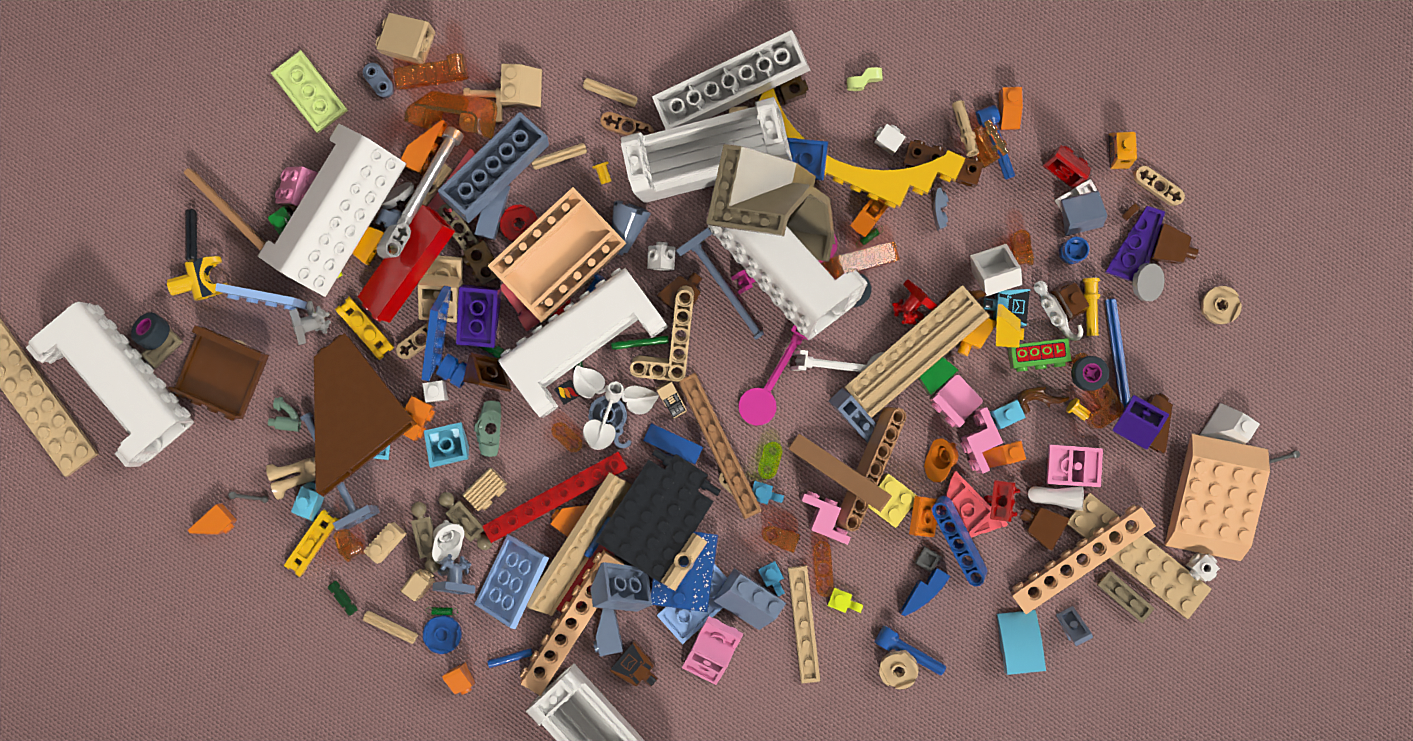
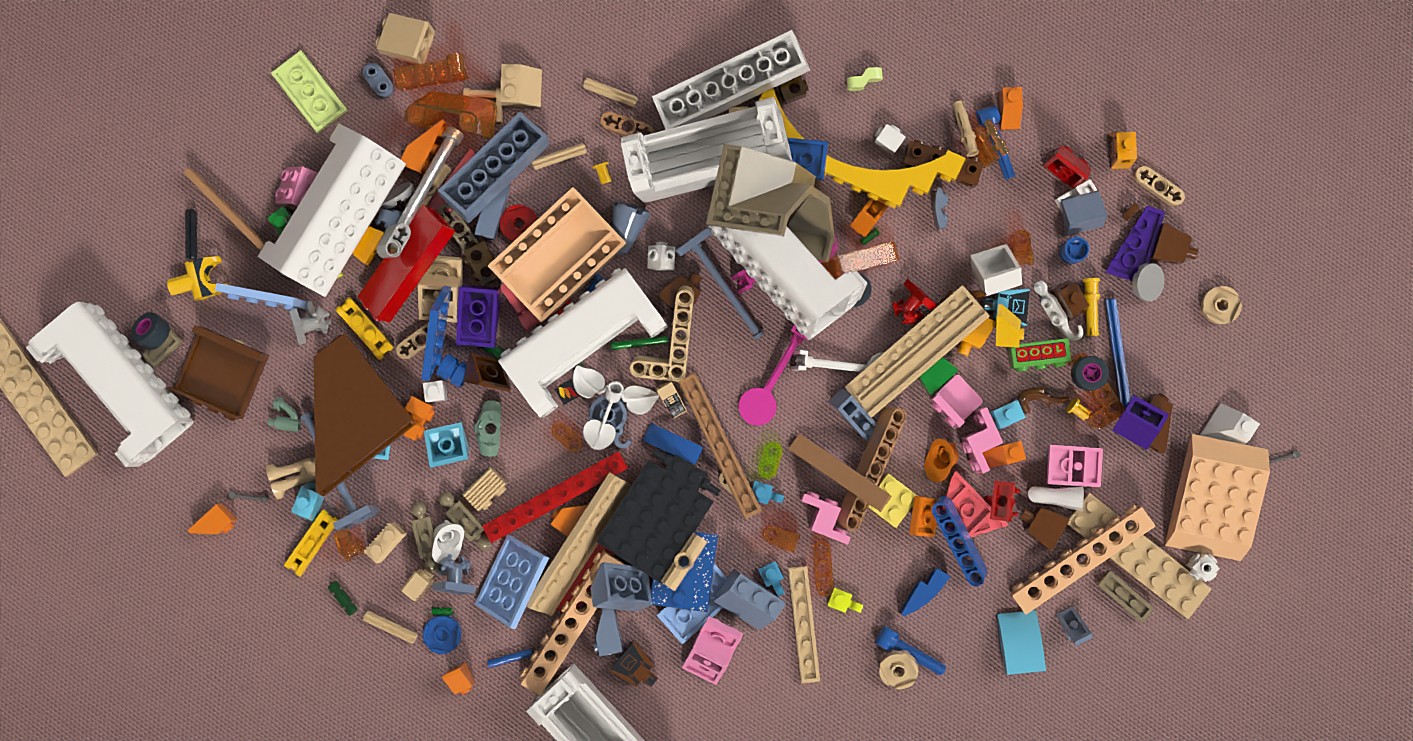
blue piece [584,516,611,558] -> none
dark grey tile [914,546,941,573] -> none

